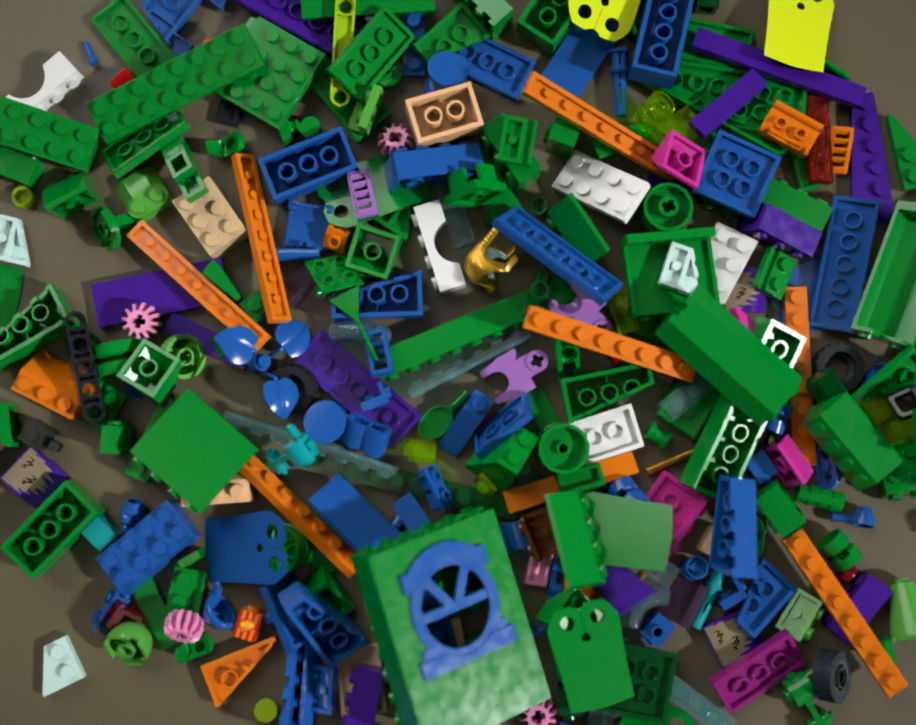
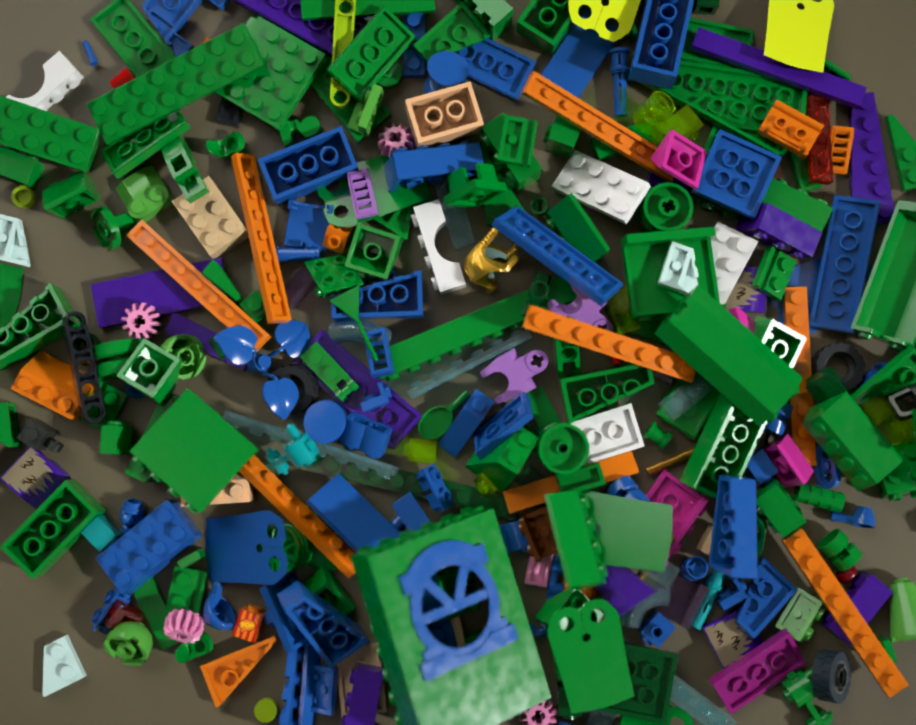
dark purple tile [688,68,769,140] -> none
none -> green plate [300,341,359,403]

